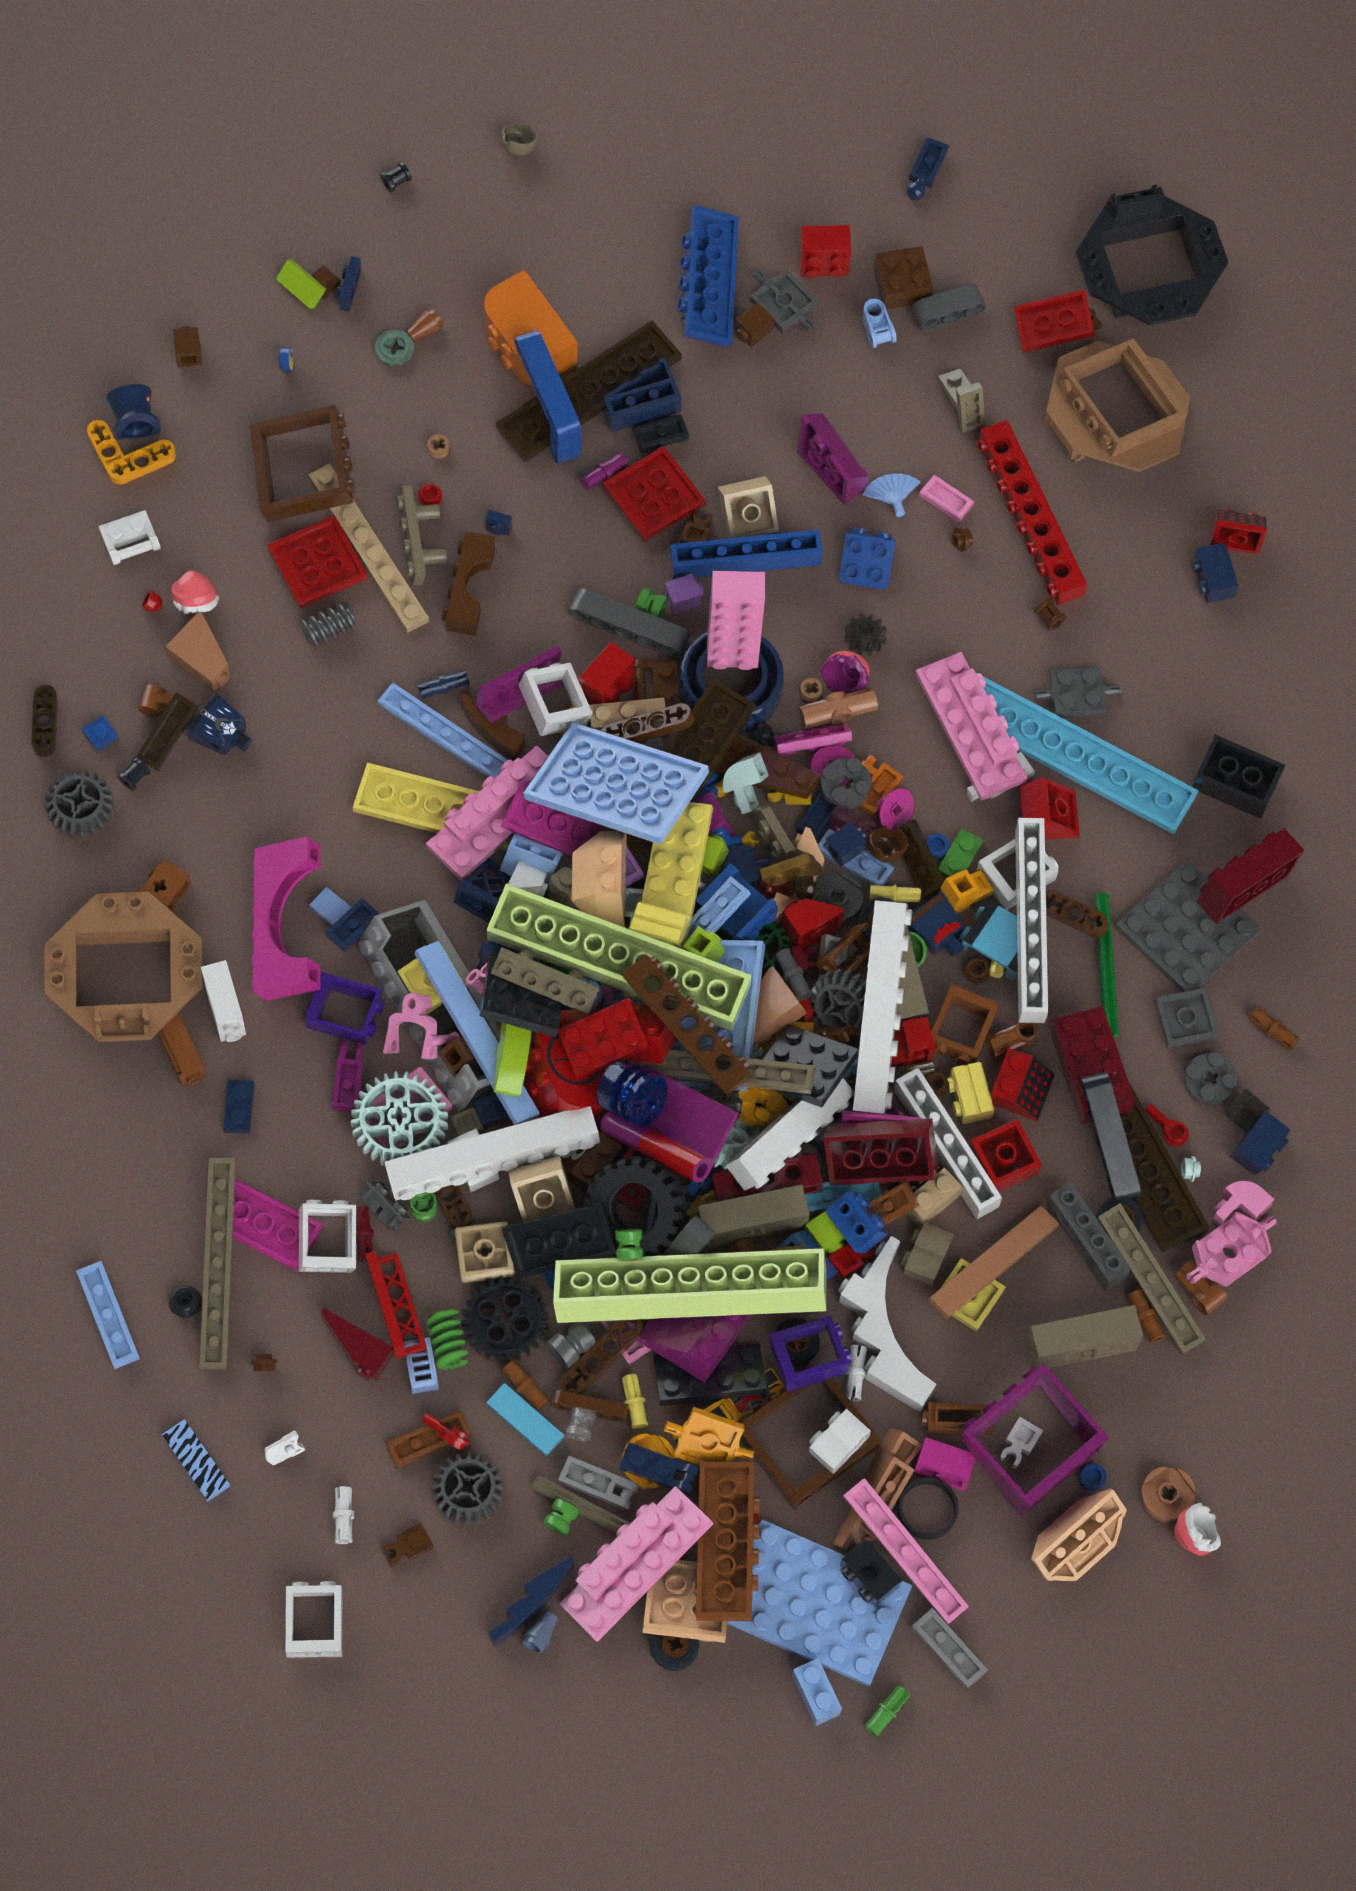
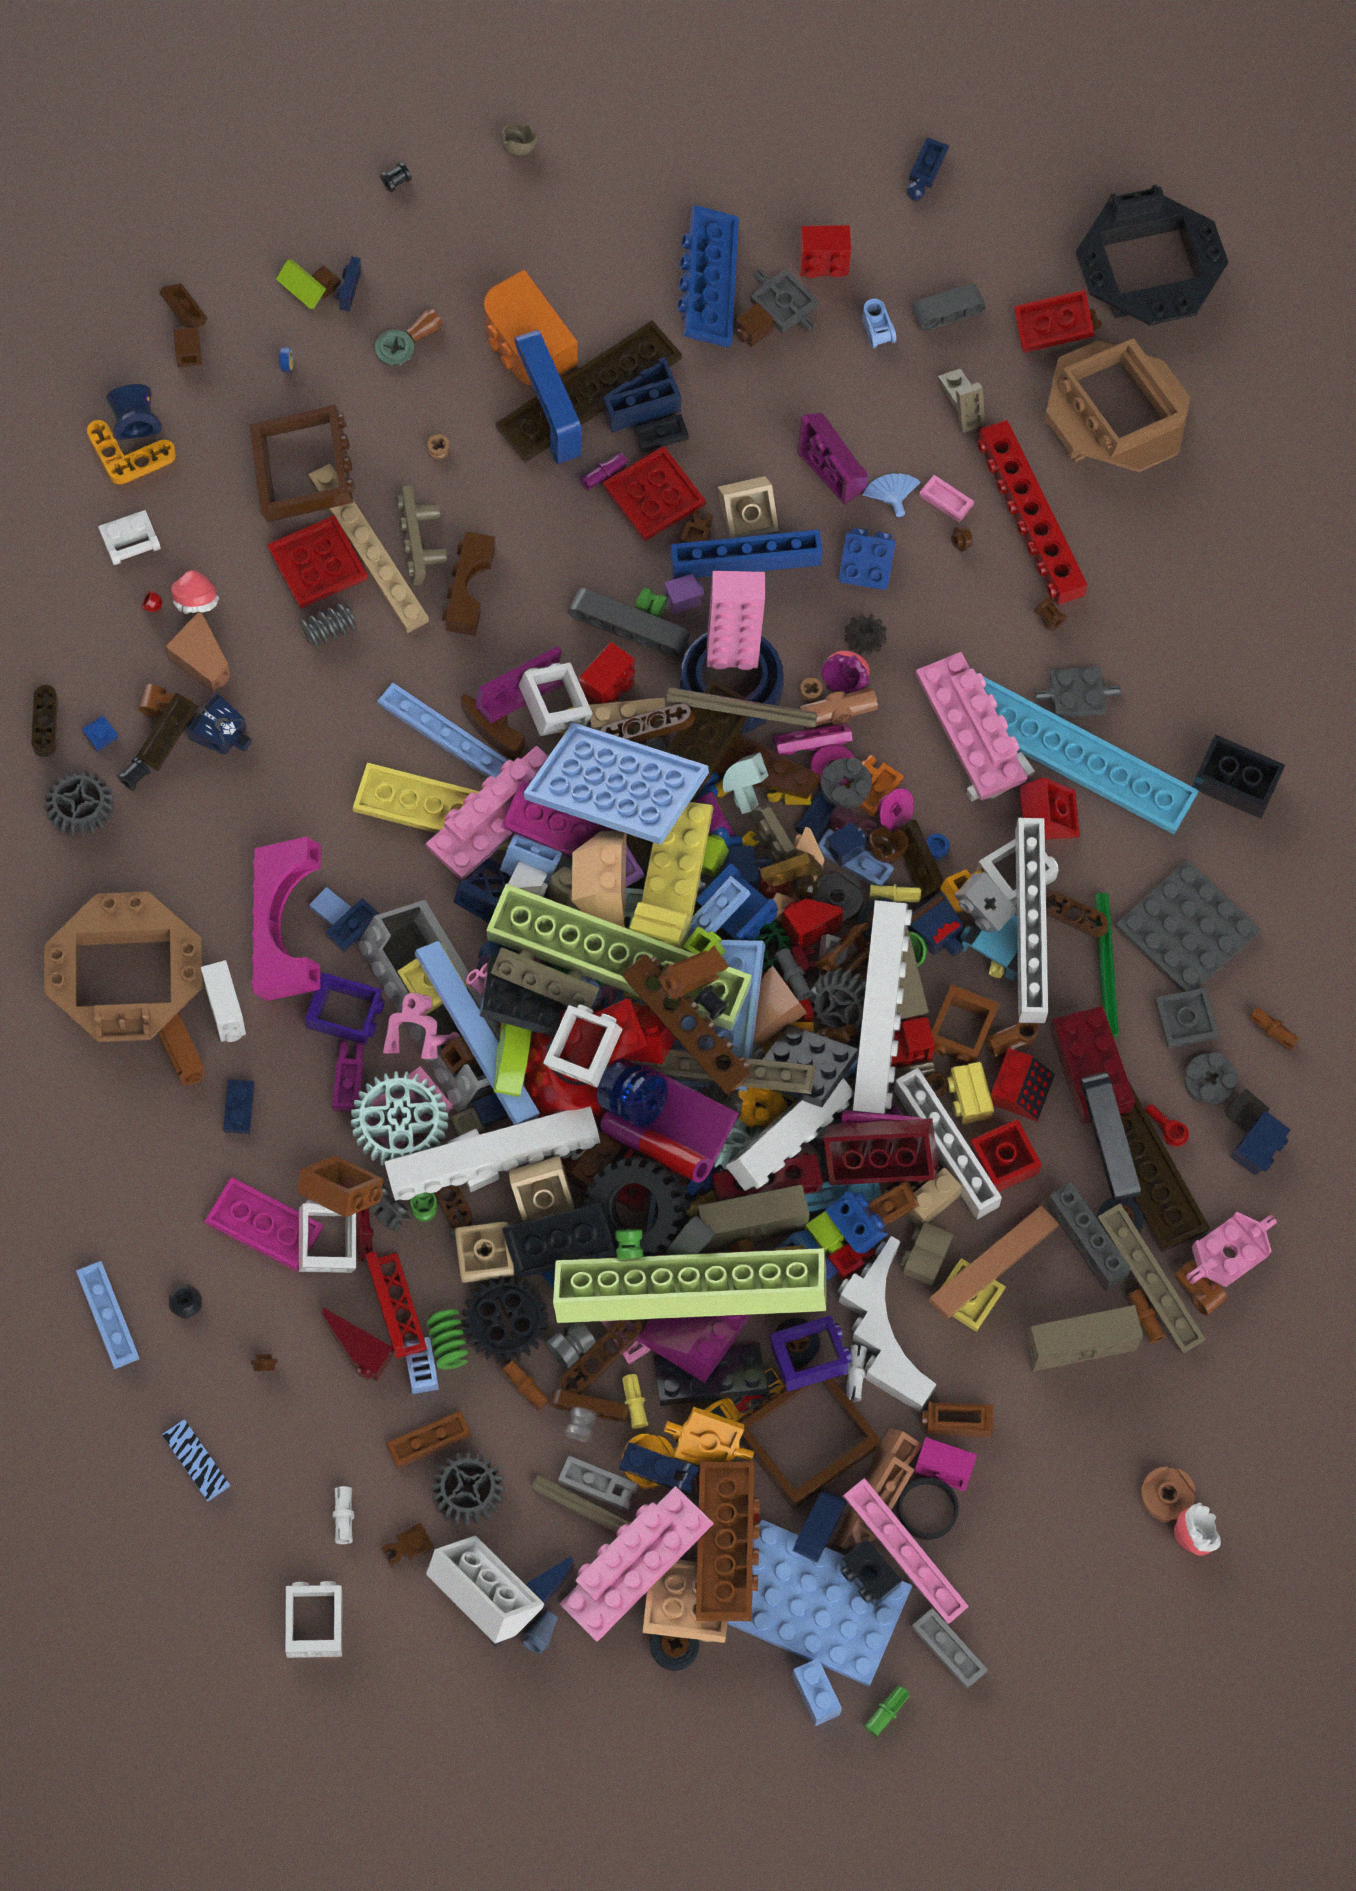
dark orange brick [136,859,191,911] -> none
dark tan plate [199,1158,236,1370] -> none
white piece [264,1431,305,1465] -> none
dark blue pin [417,669,470,699] -> none
red plate [418,484,443,505] -> none
red plate [422,1413,470,1450] -> none
dark blue plate [485,509,512,536] -> none
medium azure tile [486,1383,565,1457] -> none
bright green wheel [543,1499,579,1536] -> none
reddish brown plate [635,659,679,707] -> none
black plate [753,721,774,747] -> none
white brick [809,1409,871,1474] -> none
reddish brown brick [873,246,933,310] -> none
bright green plate [939,828,984,878] -> none
magenta windscreen [960,1364,1109,1517] -> none
reddish brown plate [964,958,990,983] -> none
white plate [1000,1417,1043,1468] -> none
light nougat wedge [1031,1488,1127,1581] -> none
blue tile [1079,1463,1106,1492] -> none
light aqua plate [1181,1156,1201,1182] -> none
dark blue brick [1191,543,1239,603] -> none
dark red brick [1196,828,1305,924] -> none
red slope [1210,509,1267,554] -> none
bright pink brick [1212,1181,1274,1227] -> none
none -> reddish brown plate [160,283,208,327]
none -> dark orange window [297,1155,383,1218]
none -> white slope [426,1535,544,1643]
none -> white window [543,1004,622,1087]
none -> dark orange window [658,946,729,1000]
none -> dark tan axle [666,688,817,727]
none -> black bush [694,985,730,1020]
none -> dark blue beam [792,1489,847,1562]
none -> light grey brick [954,872,1018,932]

